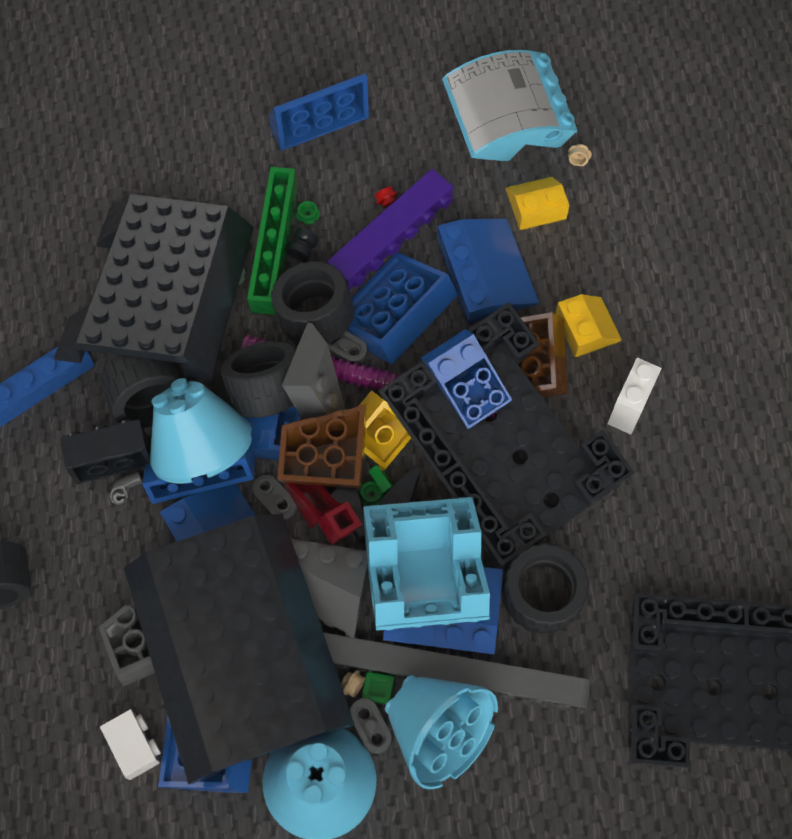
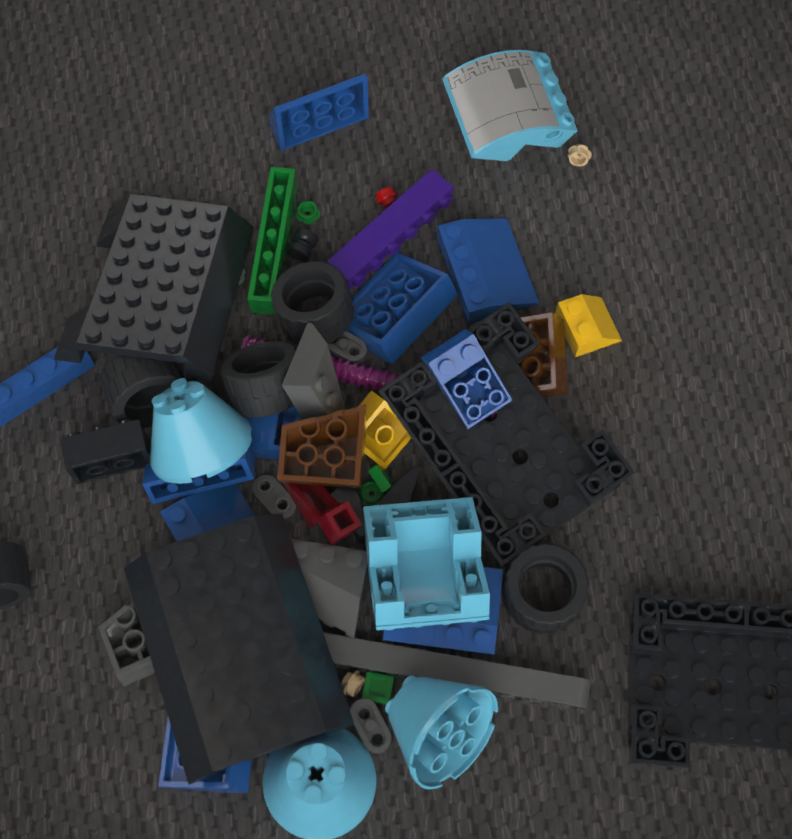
white brick [100,709,161,780] -> none
dark grey arm [110,471,143,505] -> none
yellow slope [506,177,570,230] -> none
white brick [608,358,661,434] -> none

